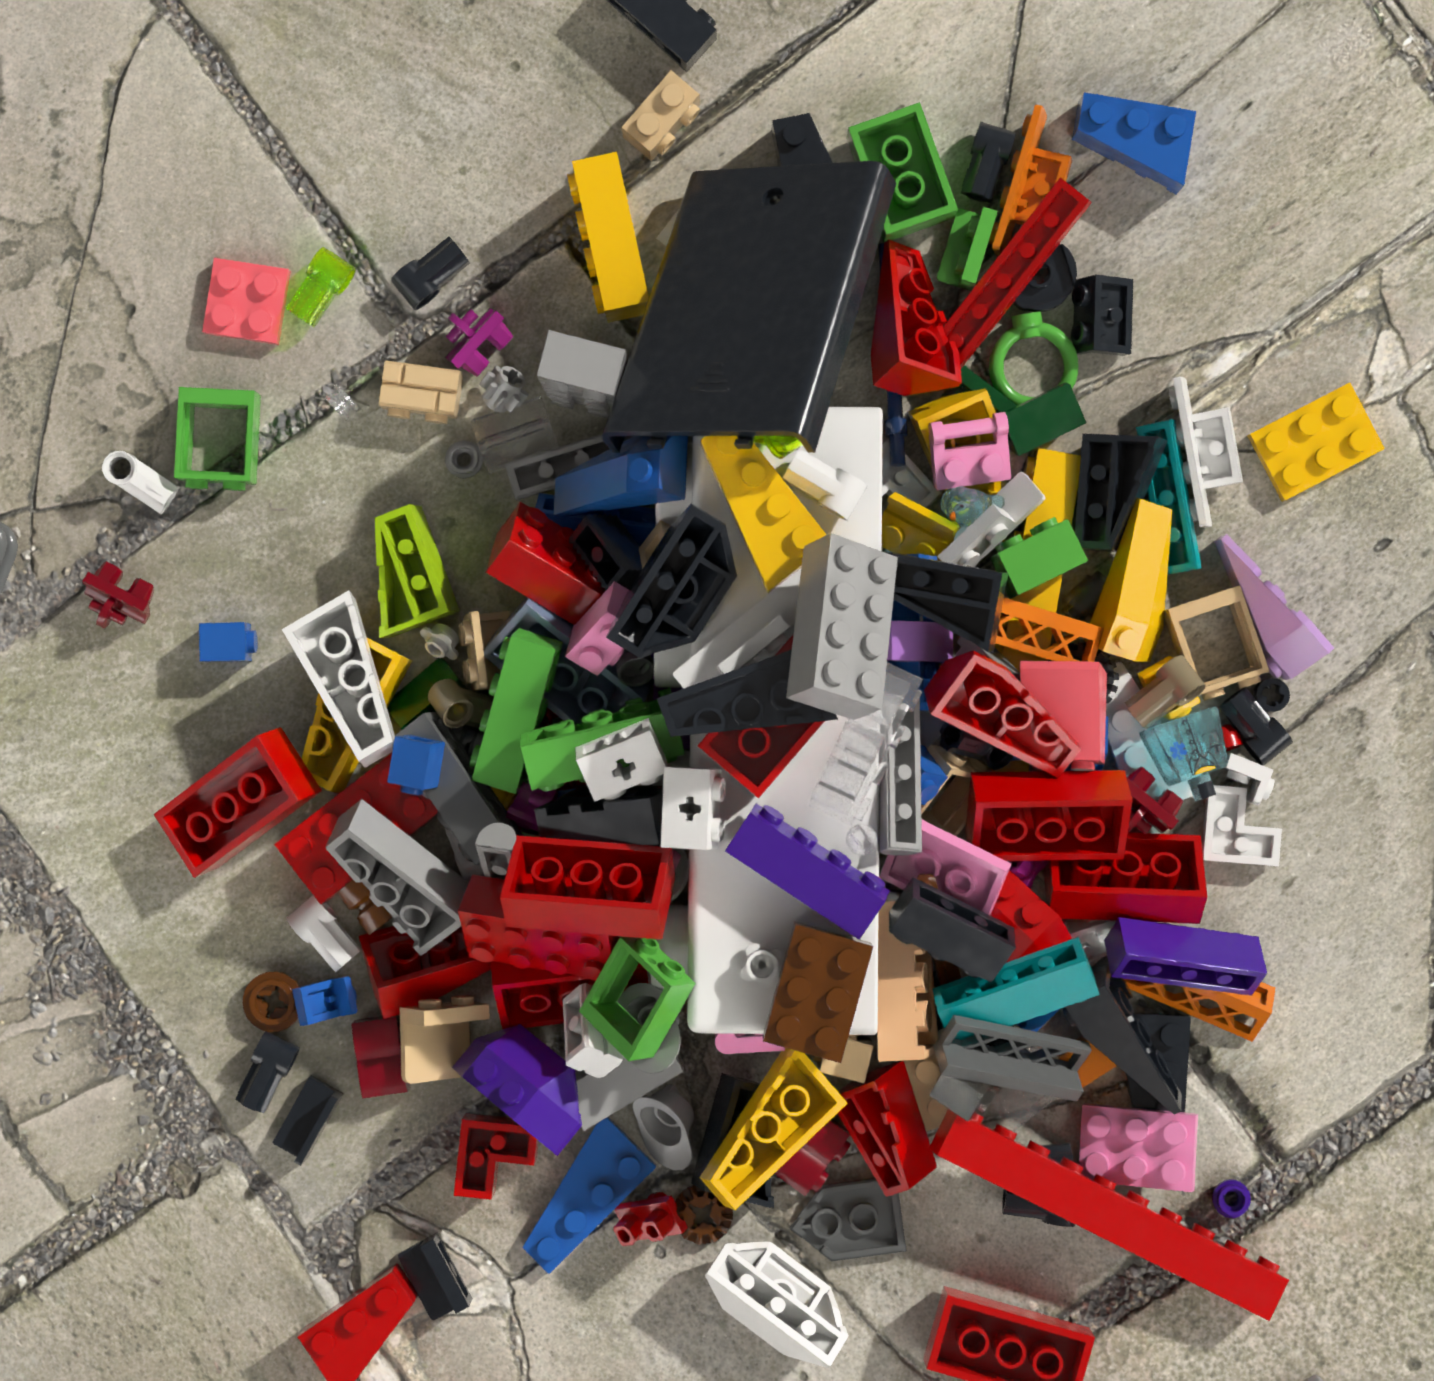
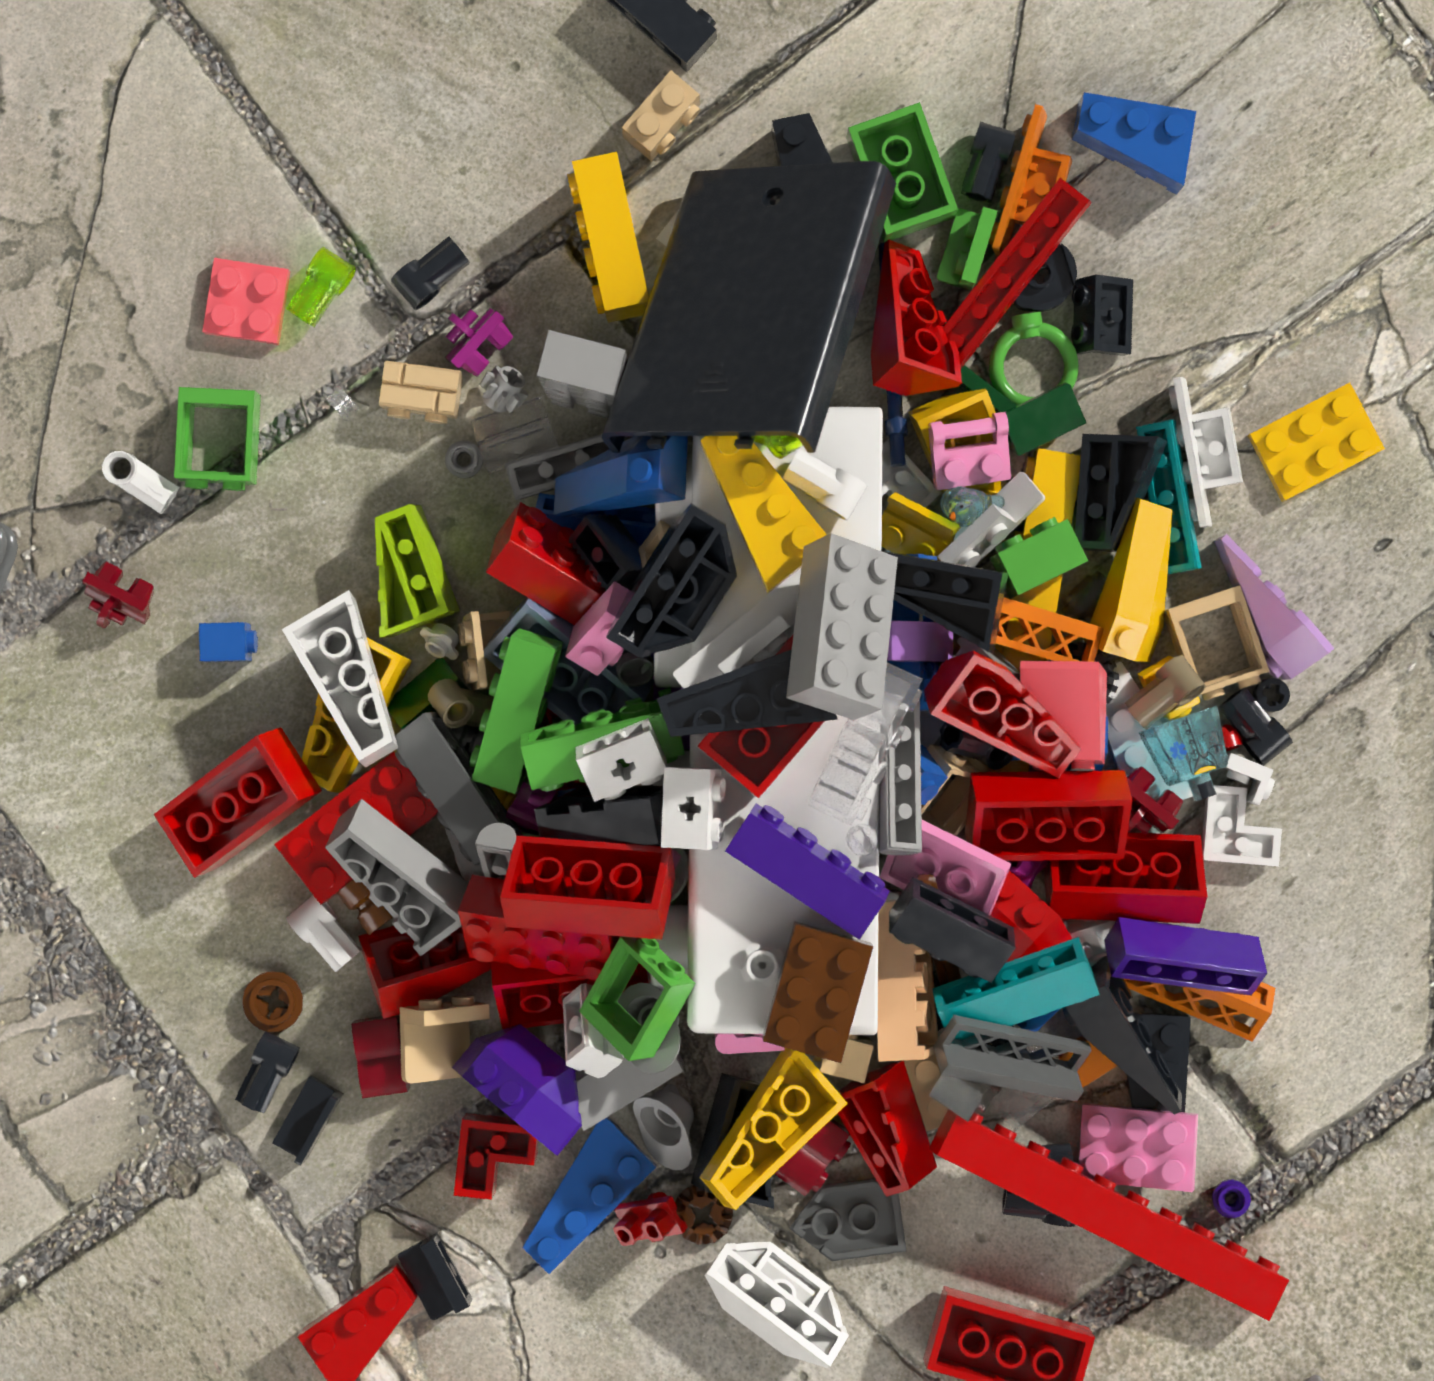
blue bracket [292,976,358,1026] -> none
blue brick [387,735,445,795] -> none

